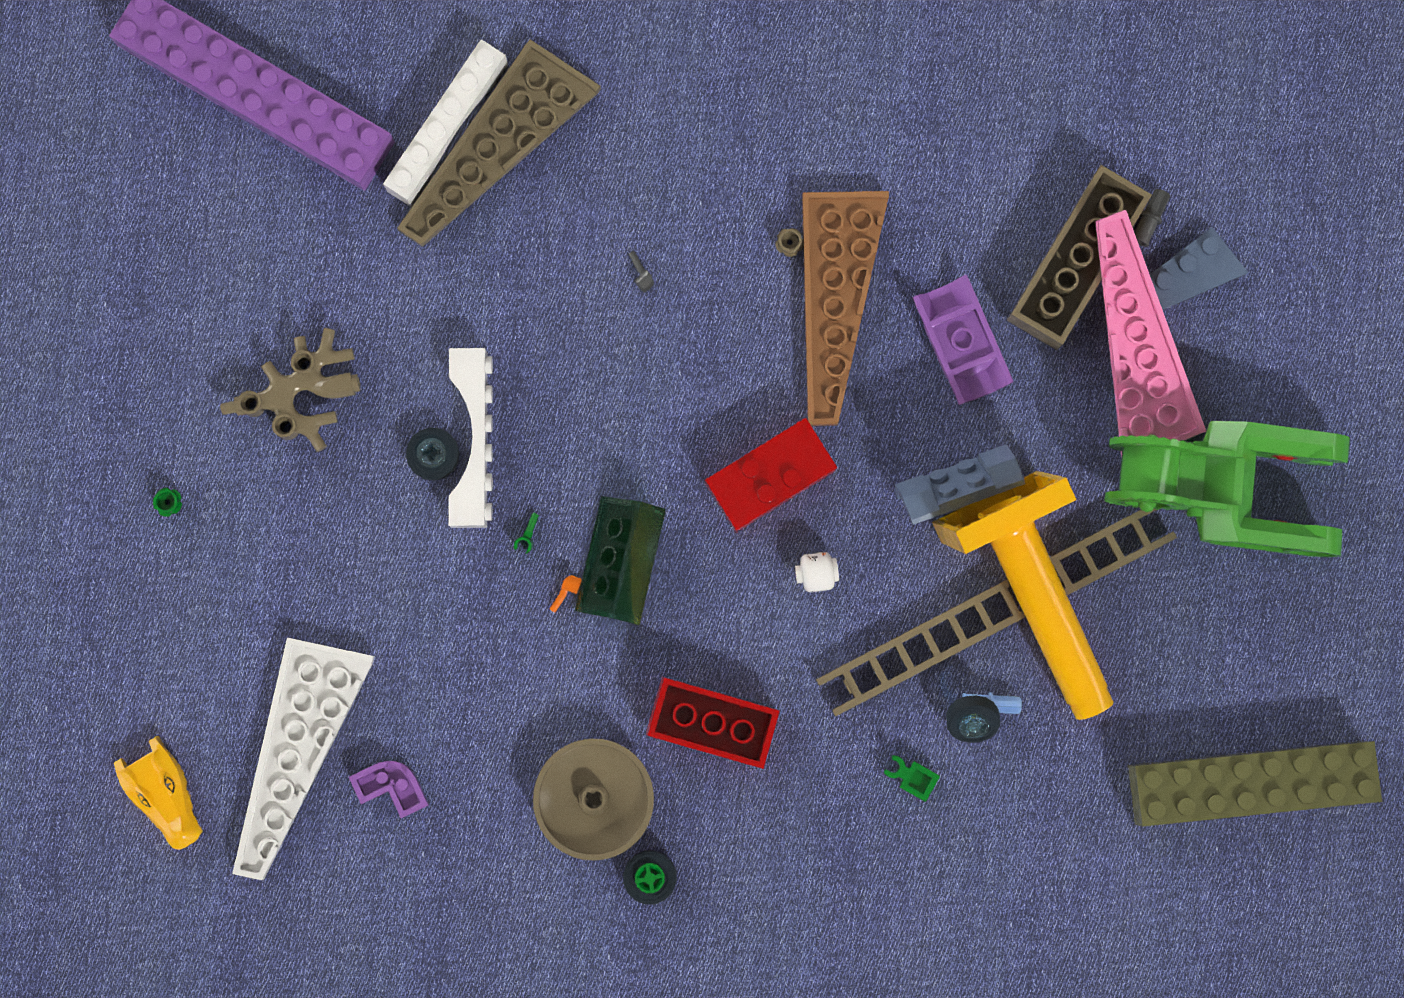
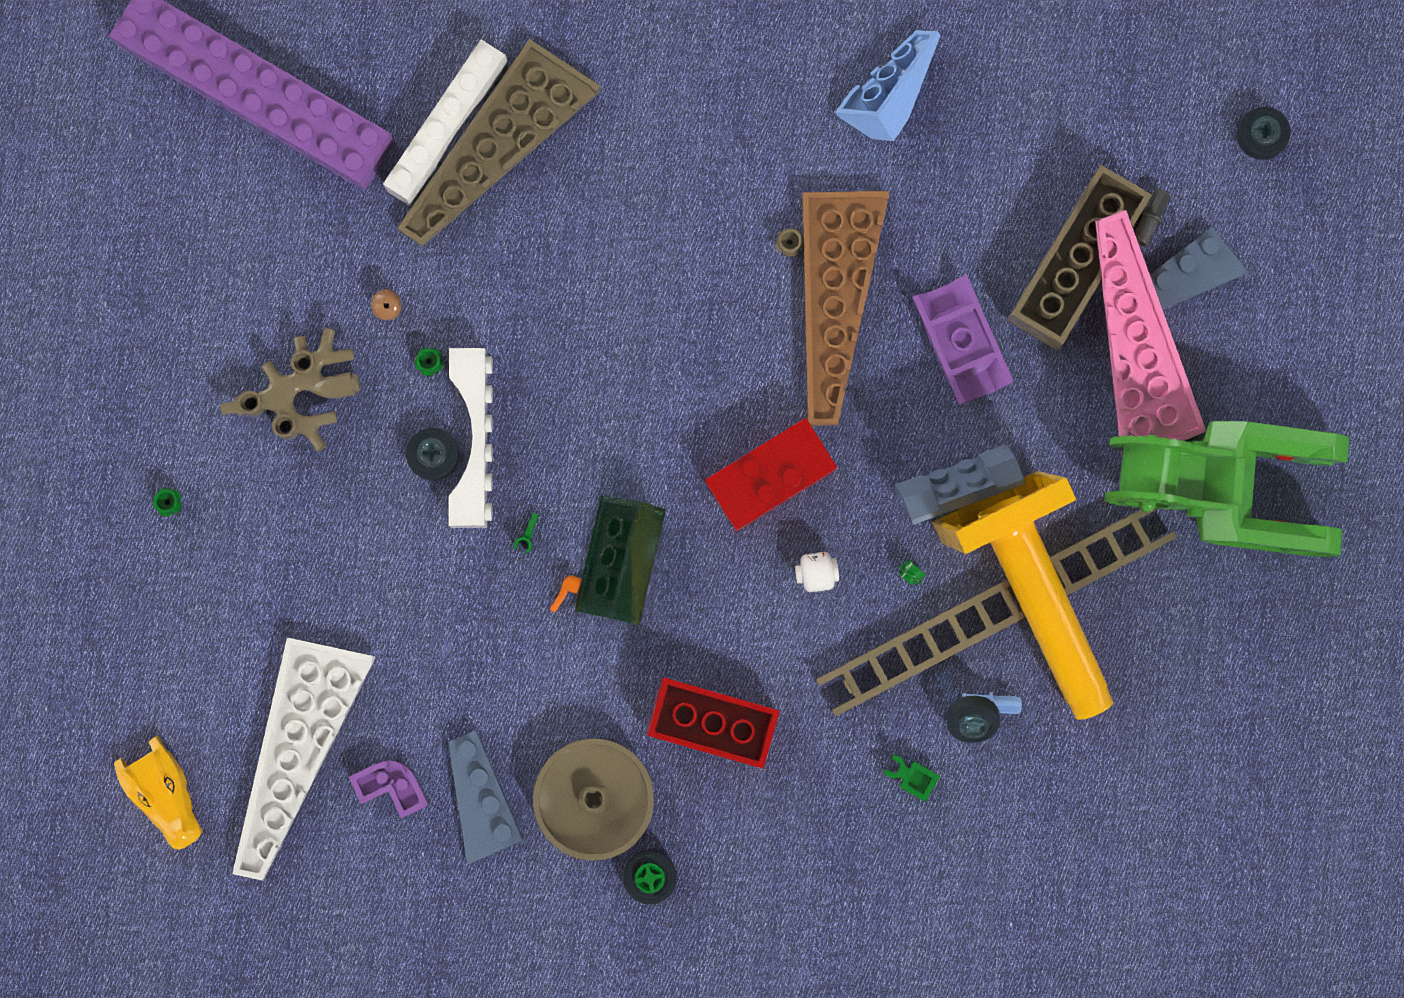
dark grey hand [629,251,654,293] -> none
olive brick [1128,741,1382,827] -> none
none -> medium nougat piece [371,289,402,321]
none -> green plate [414,347,444,376]
none -> sand blue wing [448,730,523,865]
none -> light blue wedge [835,30,940,141]
none -> green plate [899,560,926,586]
none -> black wheel [1236,107,1291,160]

